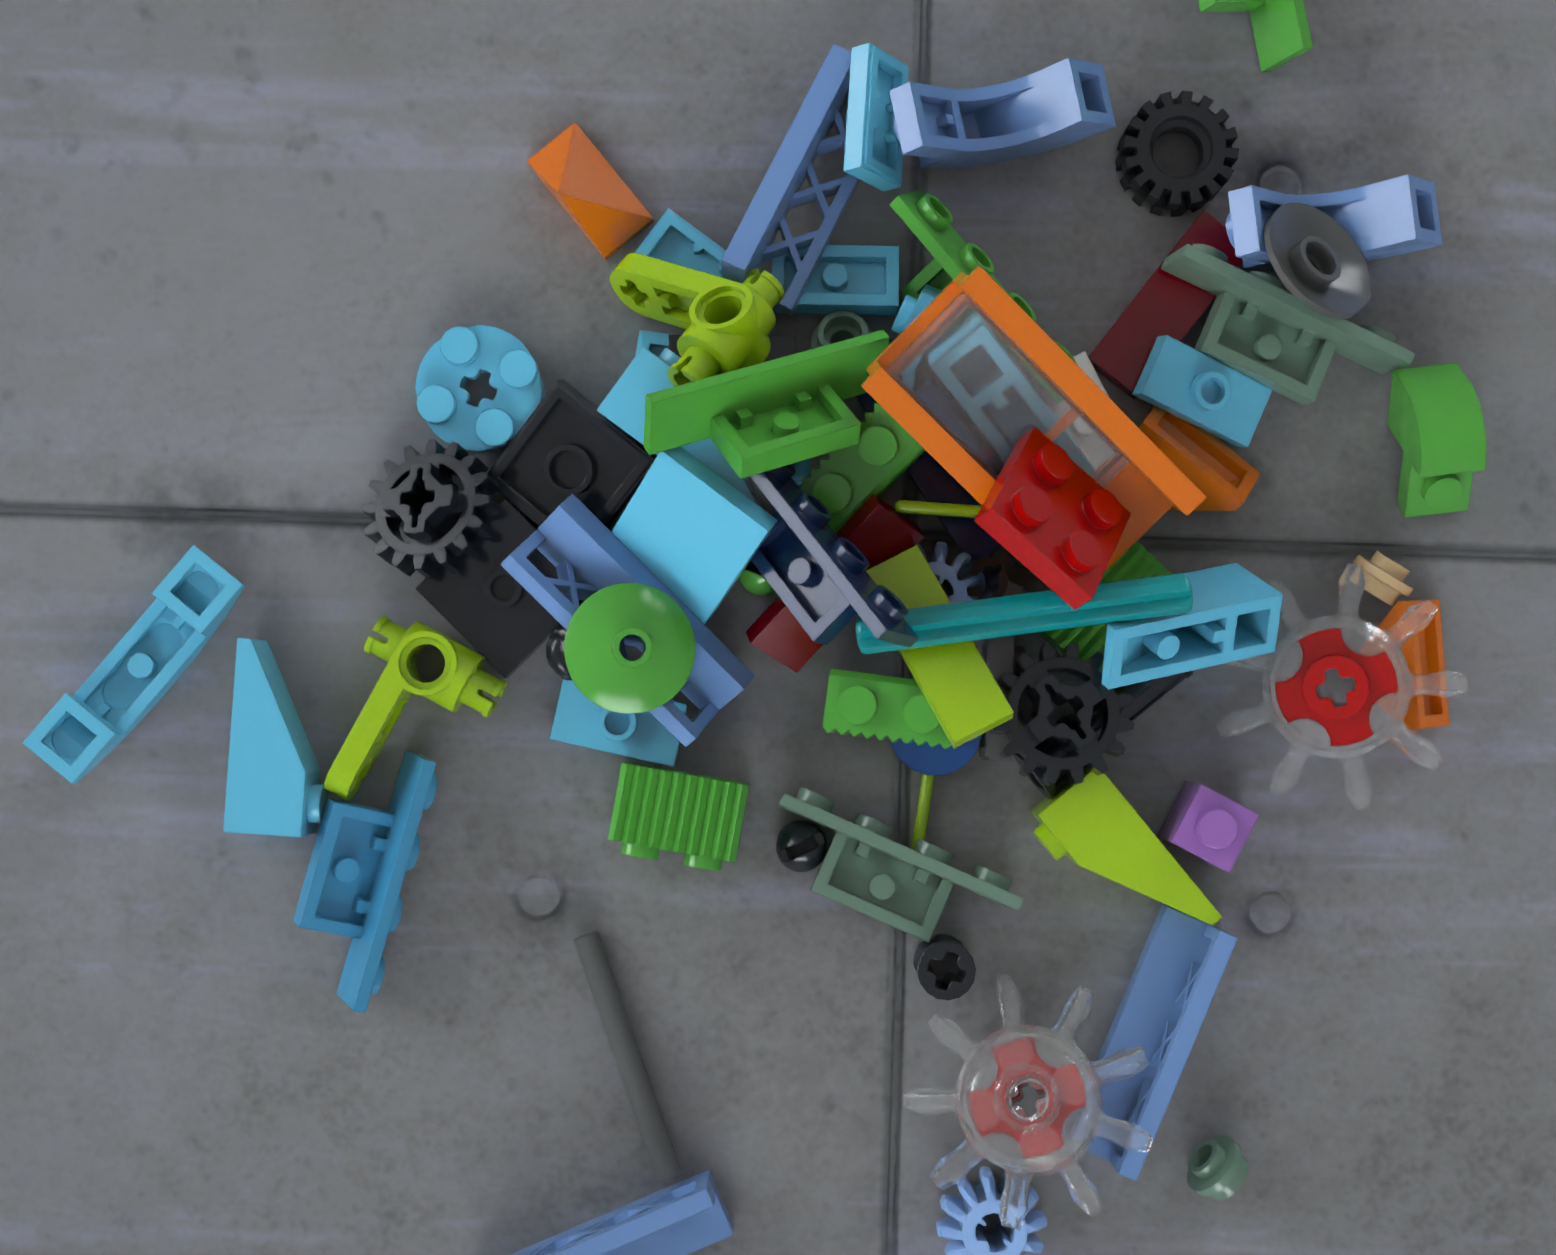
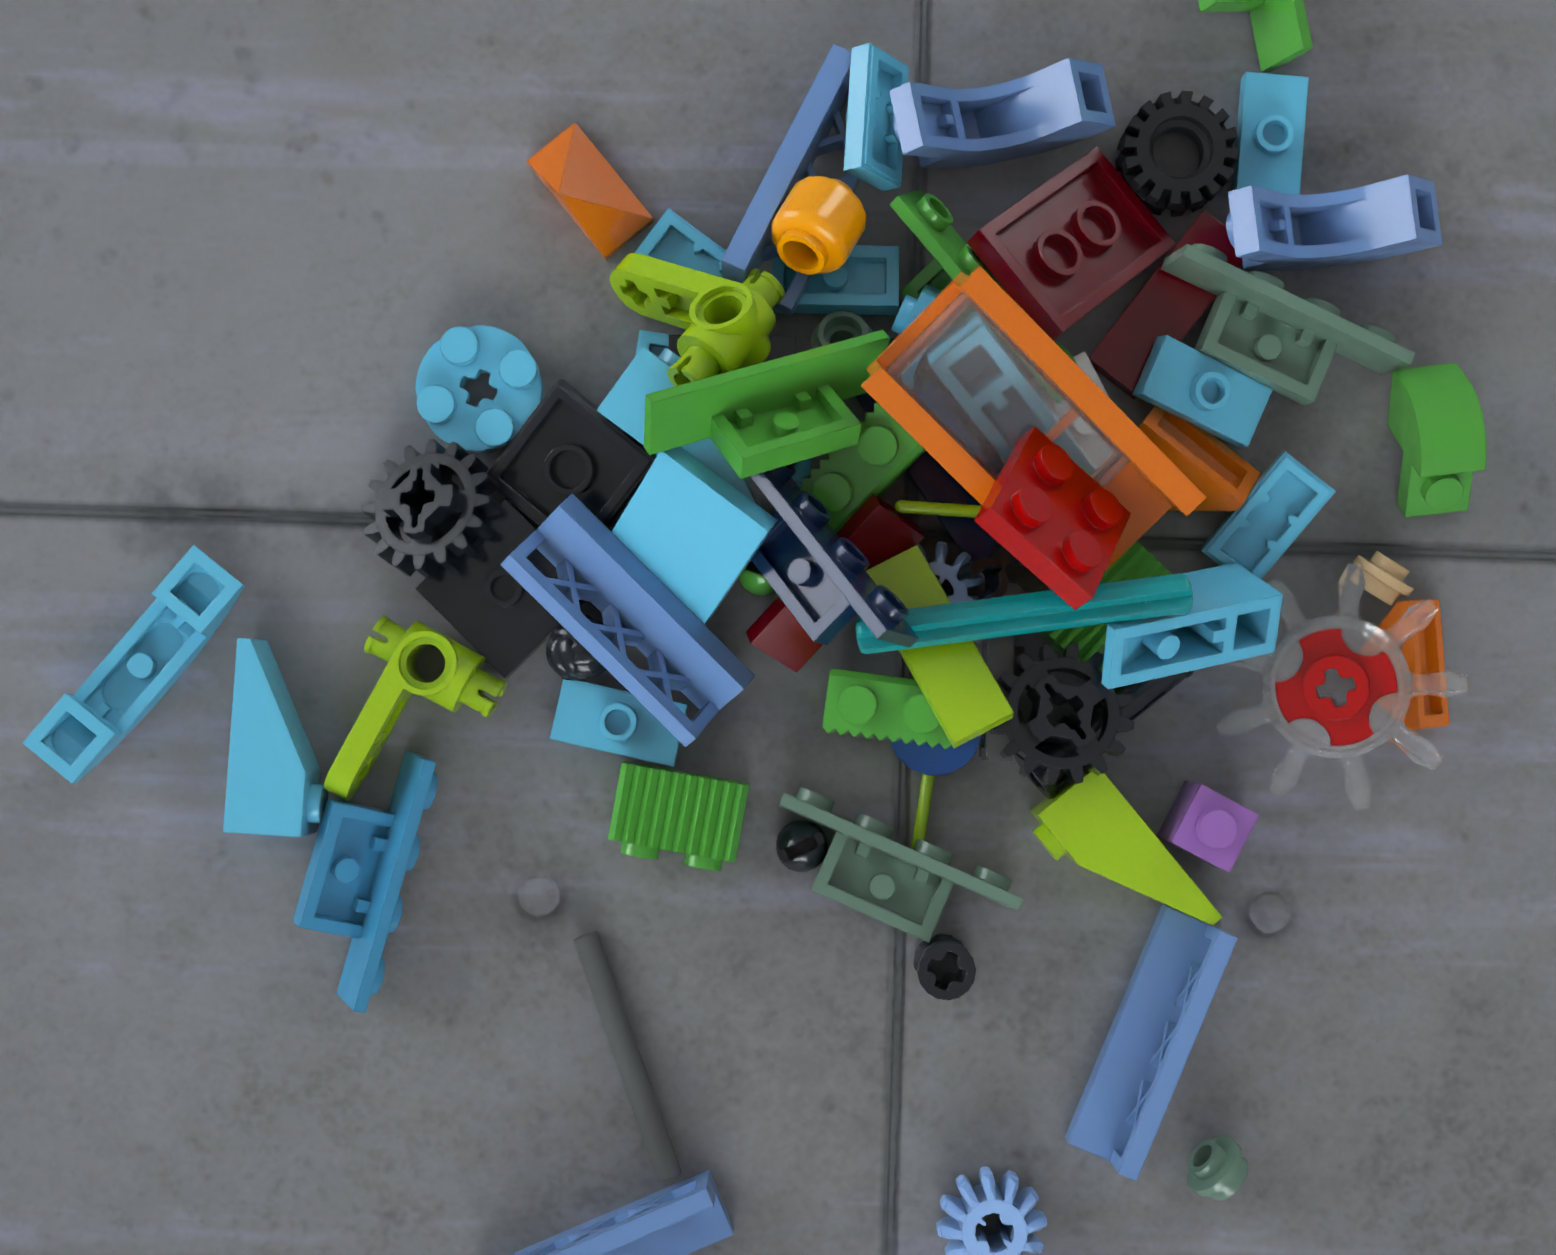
bright green dish [564,583,695,714] -> none
clear gear [903,974,1153,1231] -> none
dark grey dish [1264,203,1372,319] -> none
none -> light orange head [771,176,866,275]
none -> dark red plate [967,146,1176,341]
none -> medium azure plate [1201,450,1336,579]
none -> medium azure plate [1232,72,1309,195]

